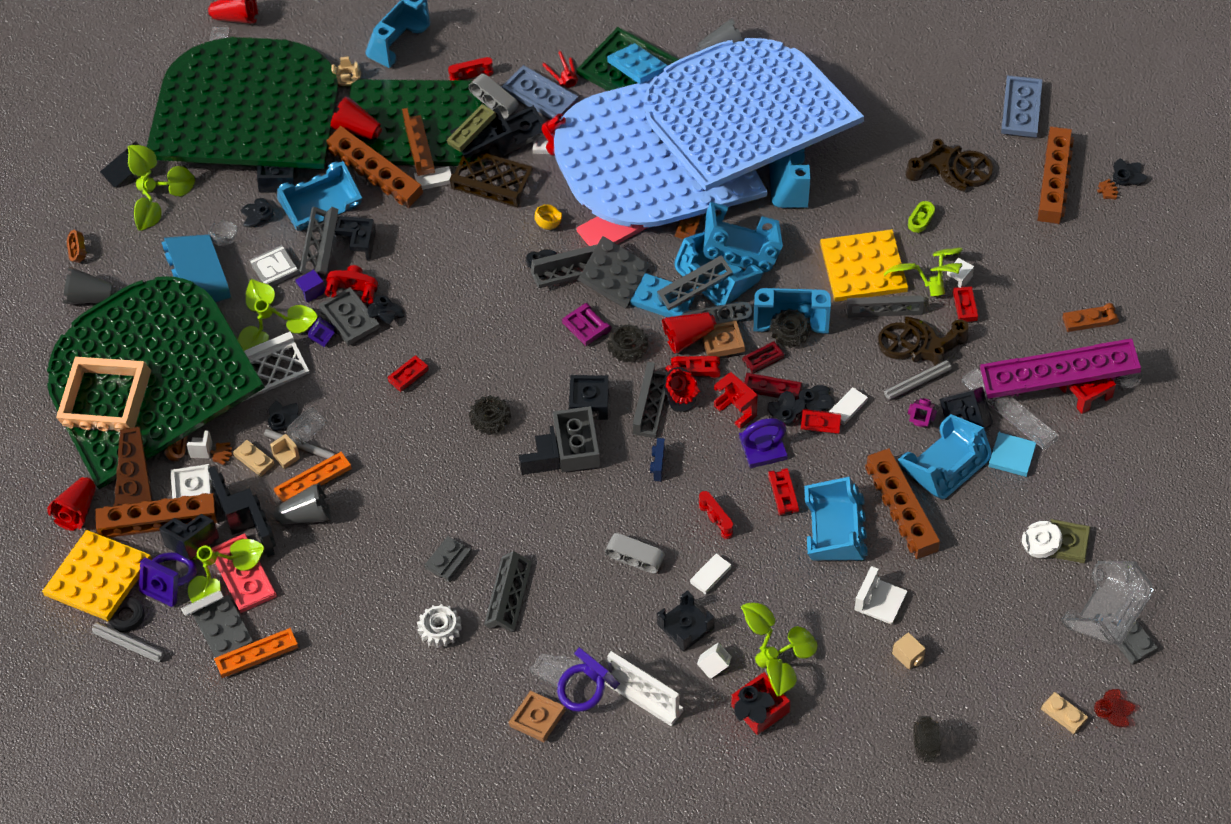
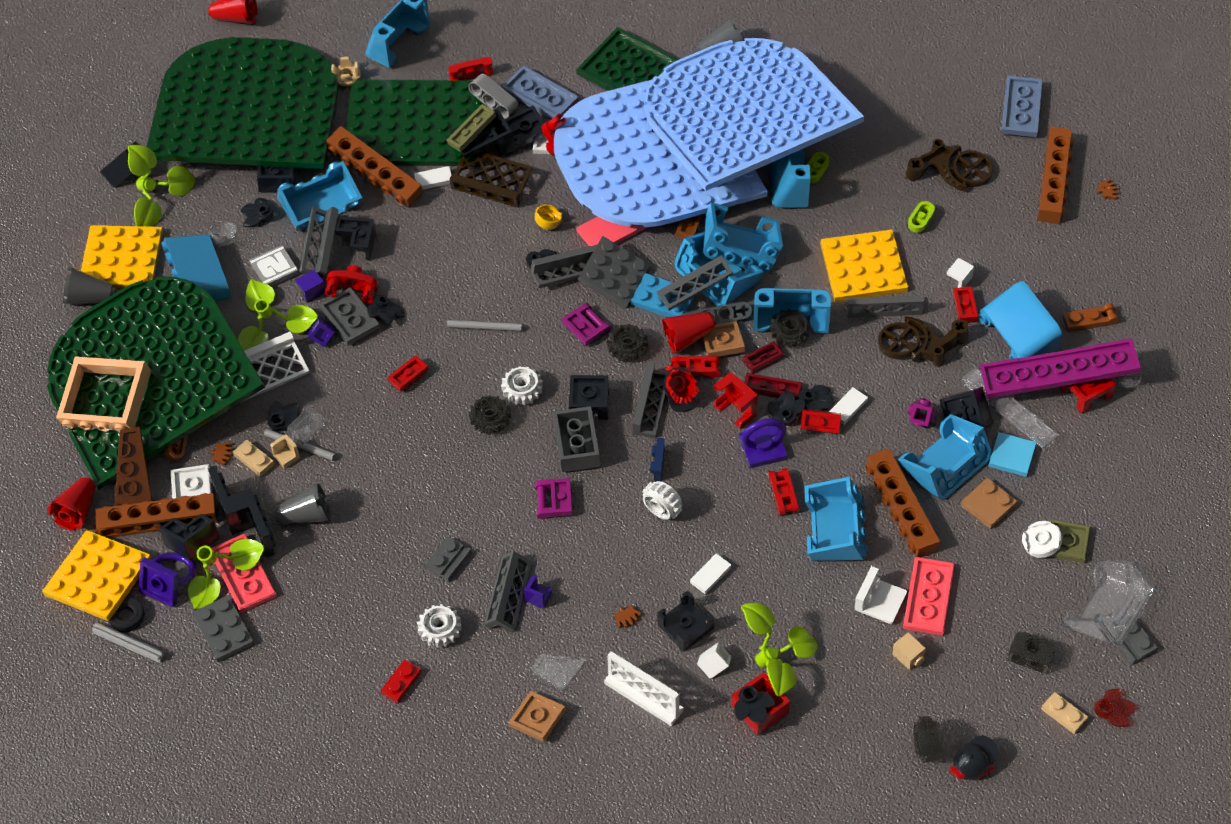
dark orange plate [67,230,86,263] -> none
white tile [181,591,223,615] -> none
white panel [187,430,212,459] -> none
clear plate [210,27,230,41] -> none
orange plate [214,628,298,678] -> none
orange plate [274,452,352,503] -> none
red cone [330,96,382,140] -> none
dark orange fence [402,108,435,176] -> none
black panel [519,426,560,475] -> none
red plant [542,51,578,88] -> none
dark purple tile [557,647,620,712] -> none
light grey beam [605,533,665,574] -> none
dark azure plate [607,43,668,84] -> none
red plate [699,491,733,539] -> none
lime plant [884,248,963,296] -> none
light grey axle [884,360,952,400] -> none
black plate [1113,158,1147,185] -> none
none -> yellow plate [81,225,163,289]
none -> red plate [381,659,422,703]
none -> light grey bar [447,320,522,331]
none -> white gear [501,366,543,405]
none -> dark purple panel [524,575,552,609]
none -> magenta plate [535,478,572,519]
none -> dark orange piece [614,605,641,628]
none -> white gear [642,481,682,519]
none -> lime plate [804,152,830,183]
none -> coral tile [903,557,955,636]
none -> black hair [950,735,999,780]
none -> medium nougat plate [961,478,1017,529]
none -> dark azure windscreen [979,281,1062,359]
none -> clear smoke brick [1007,631,1056,674]

